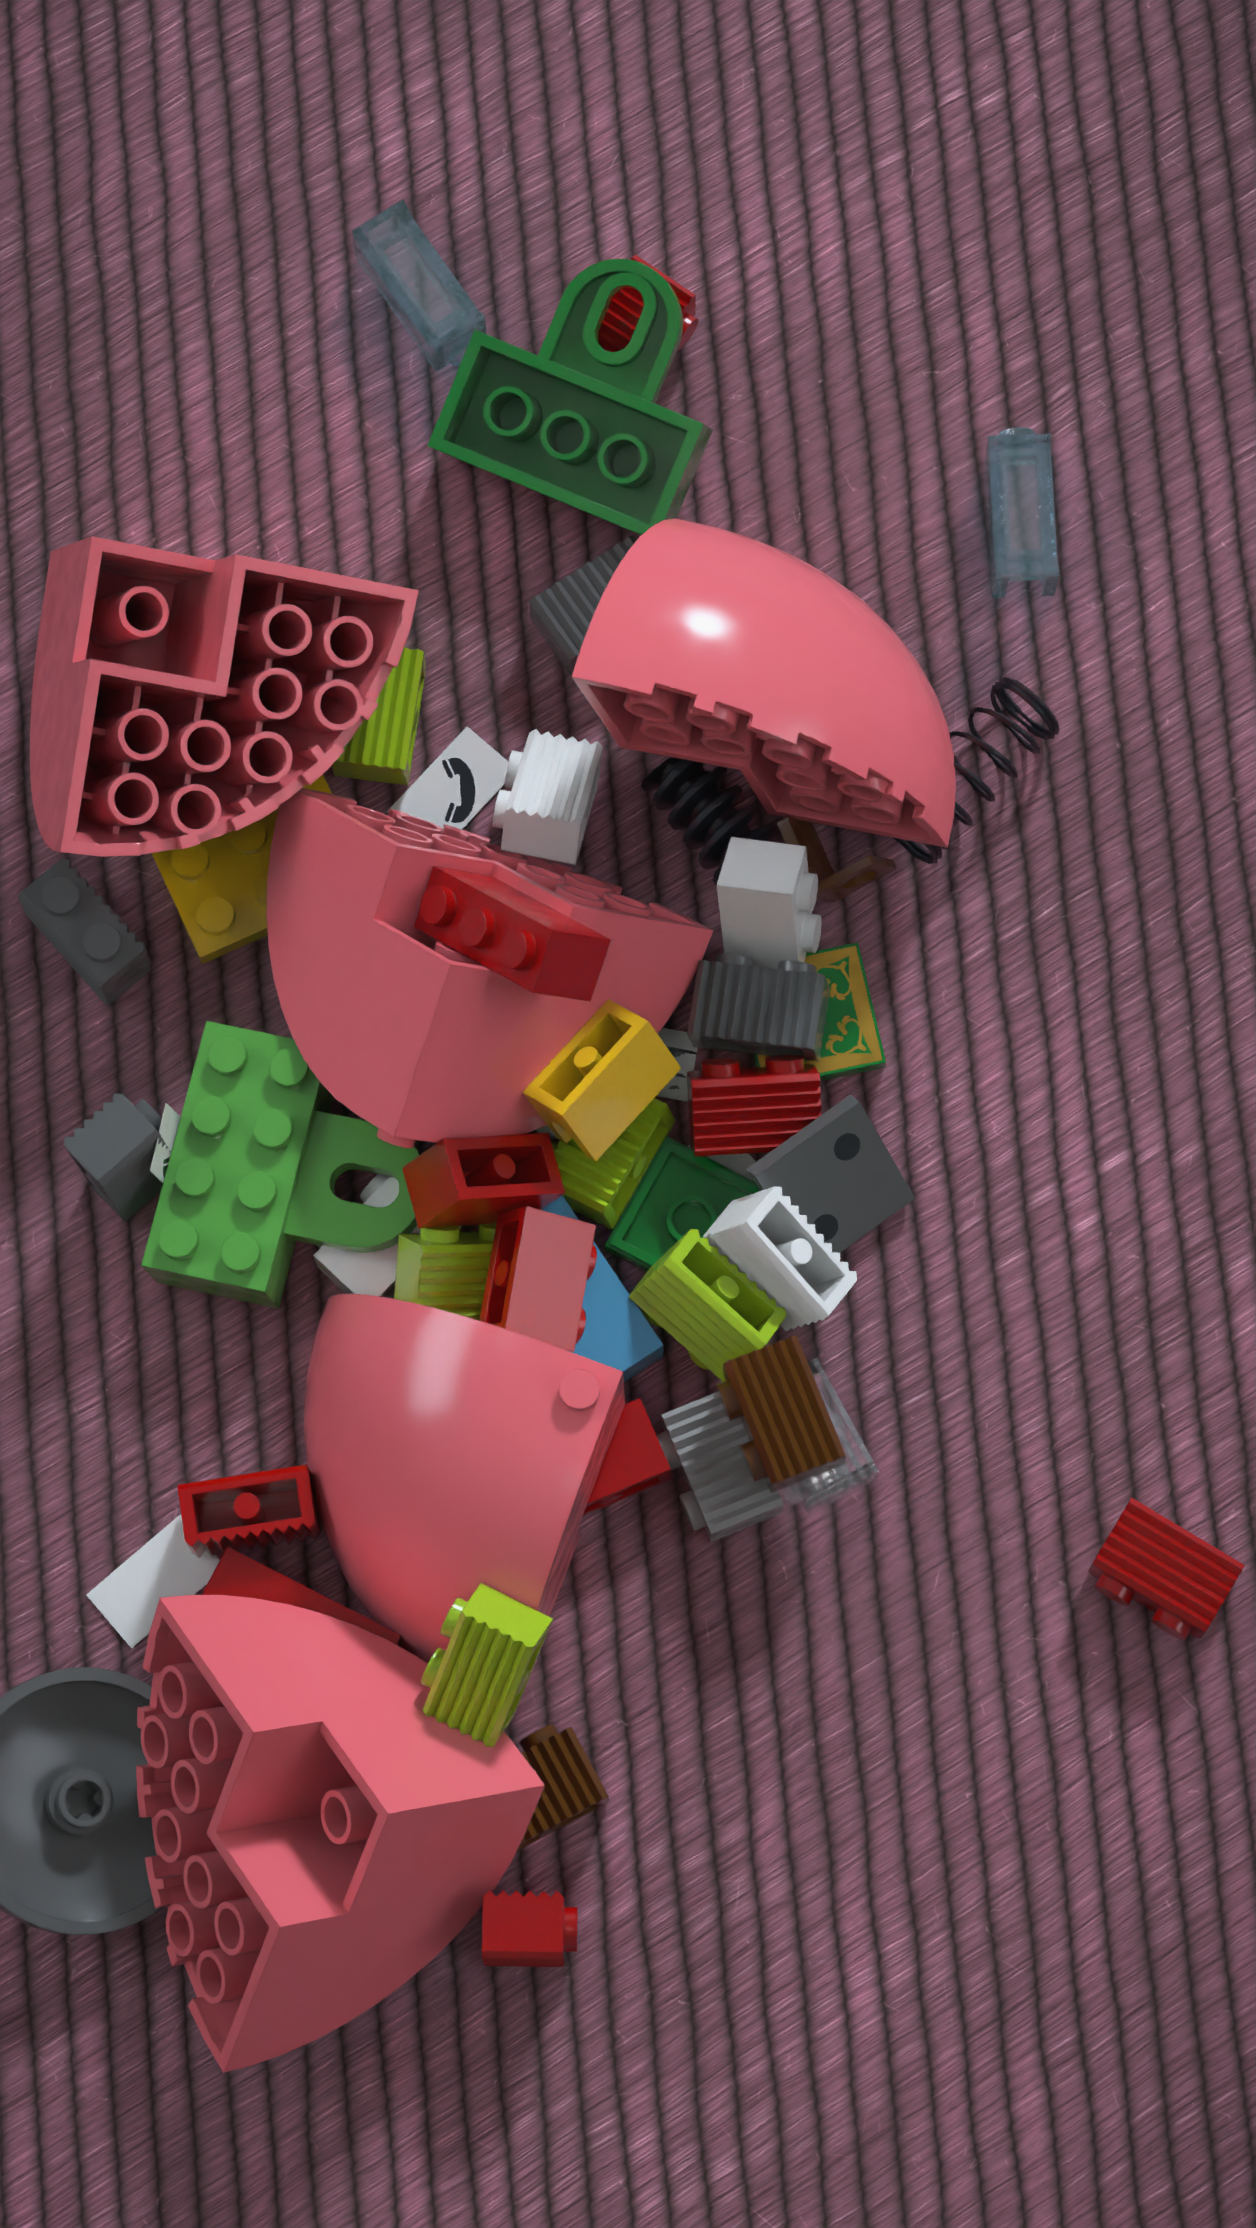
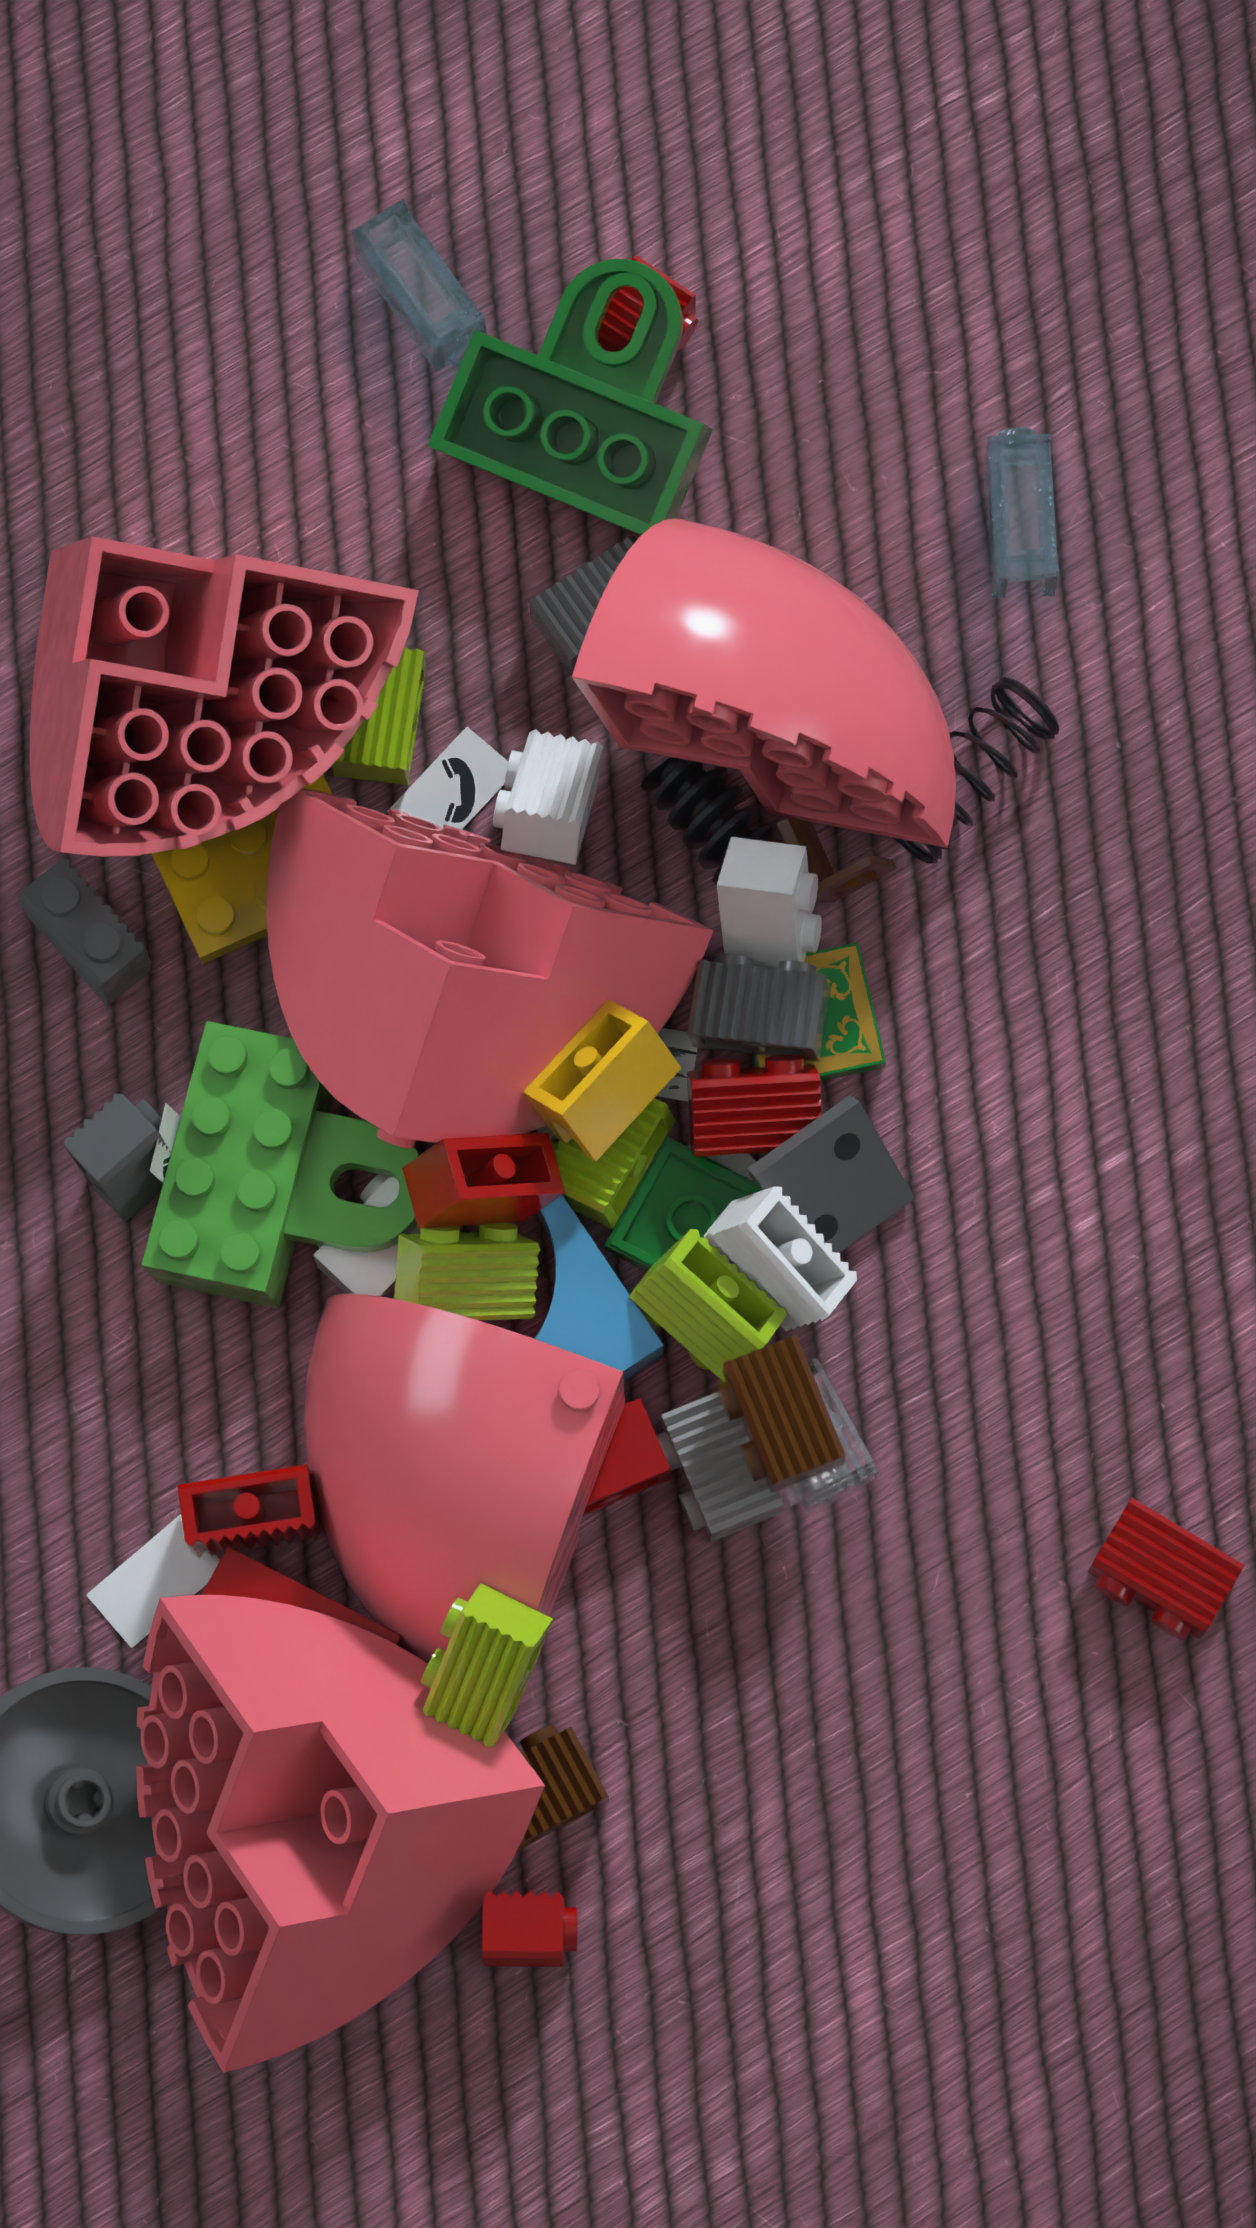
red brick [414,866,611,1002] -> none
brick [479,1206,597,1352] -> none

